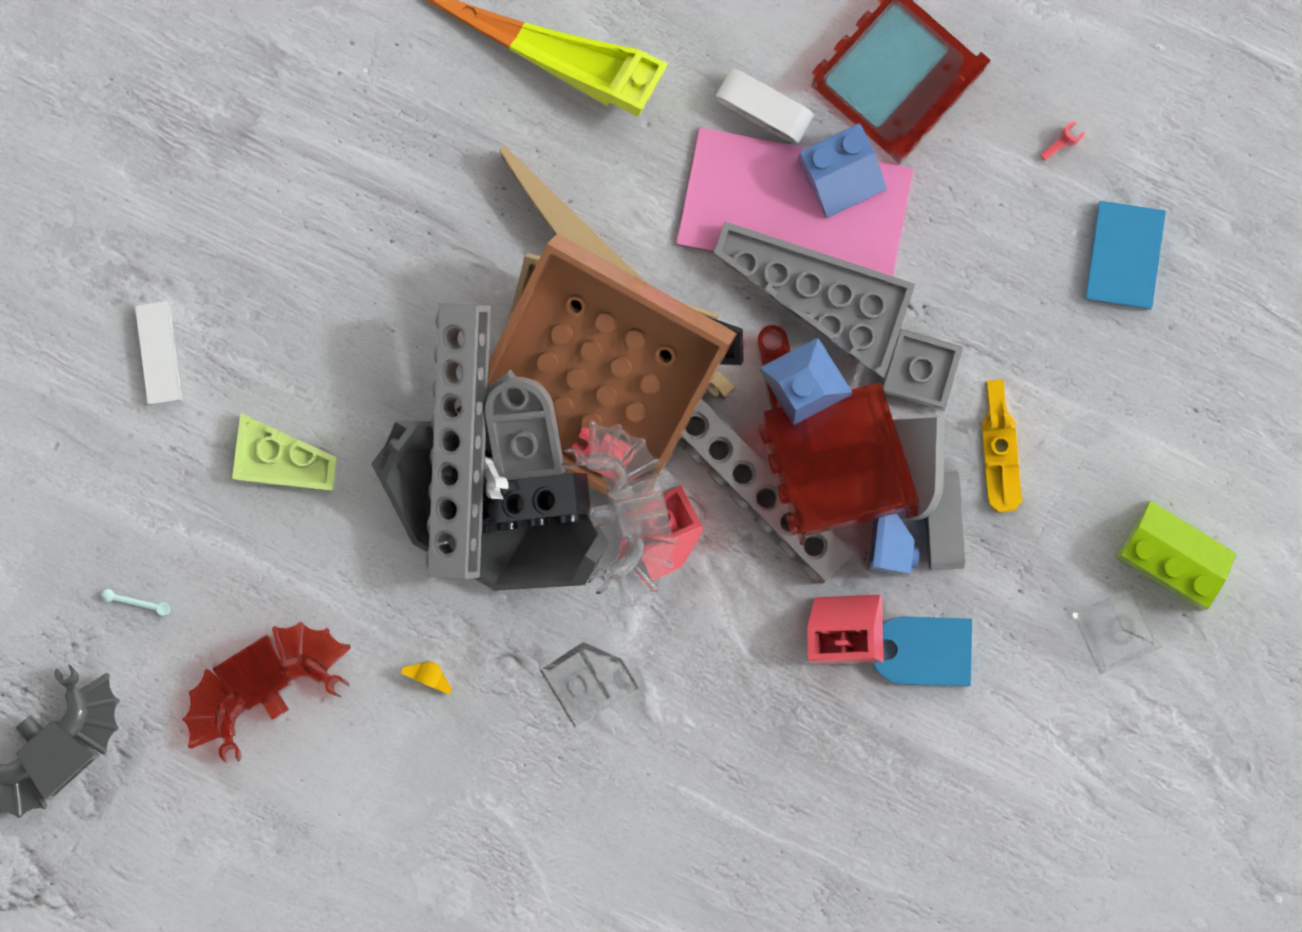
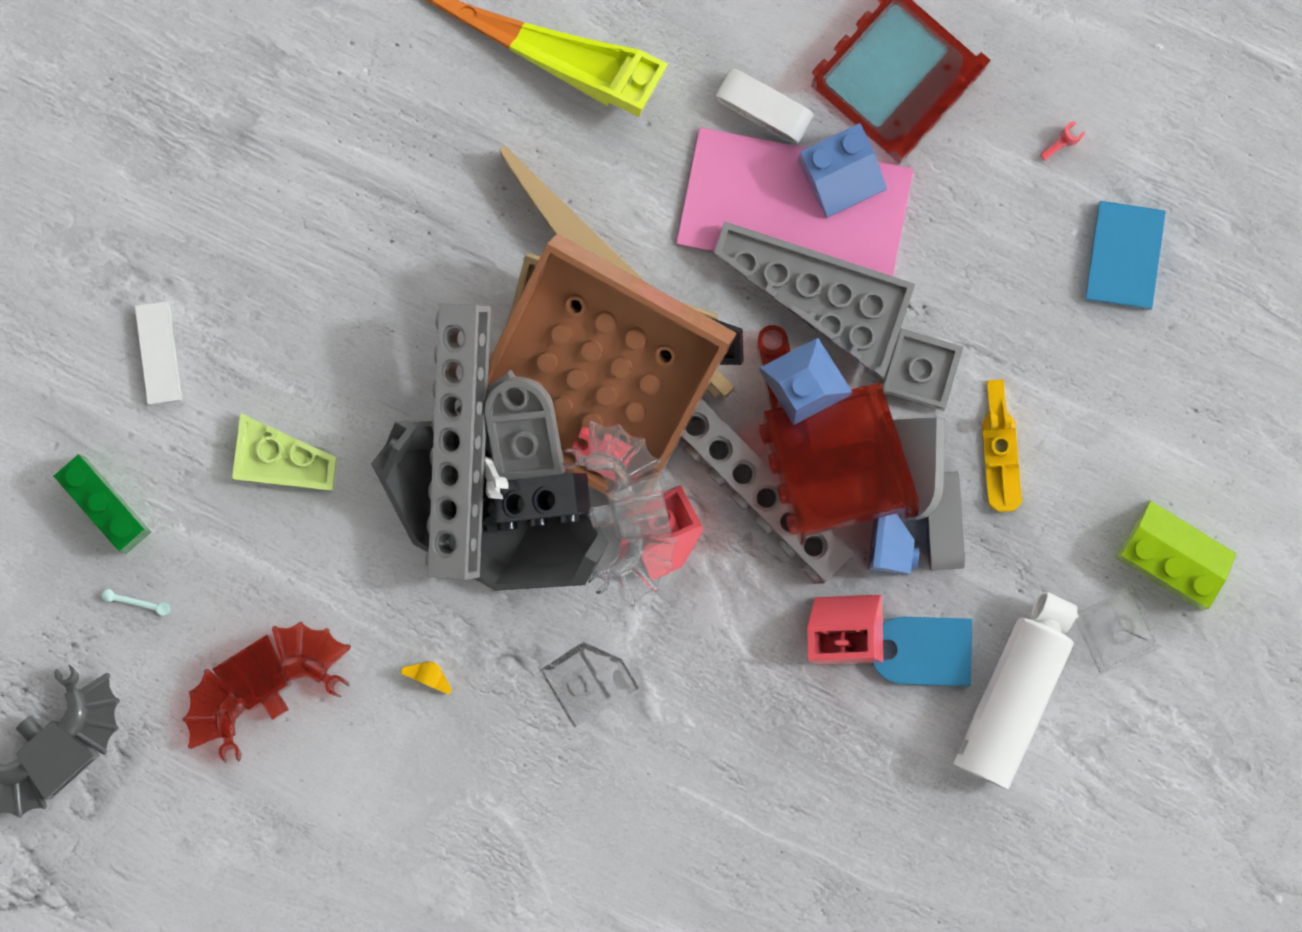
none -> green brick [53,454,151,554]
none -> white piece [952,591,1077,790]

